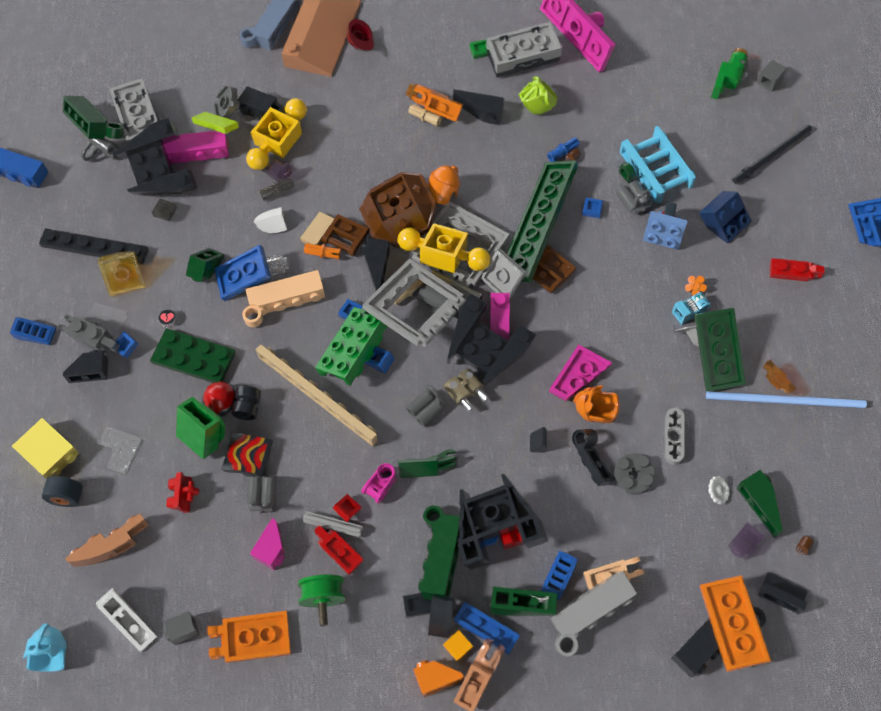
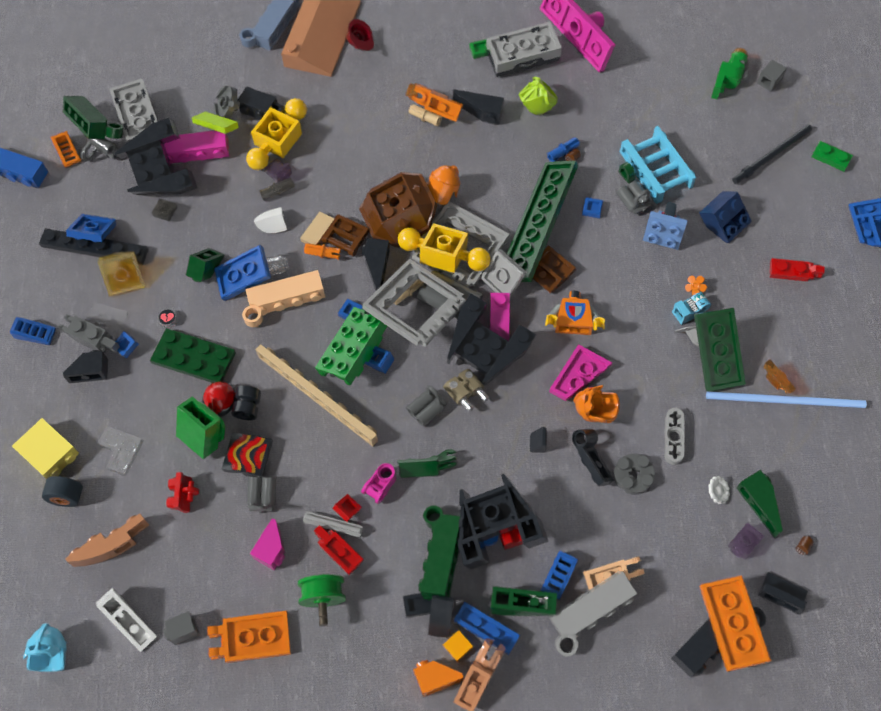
none -> orange slope [50,131,81,168]
none -> blue plate [66,214,116,242]
none -> torso [545,290,605,335]
none -> green plate [811,141,853,172]

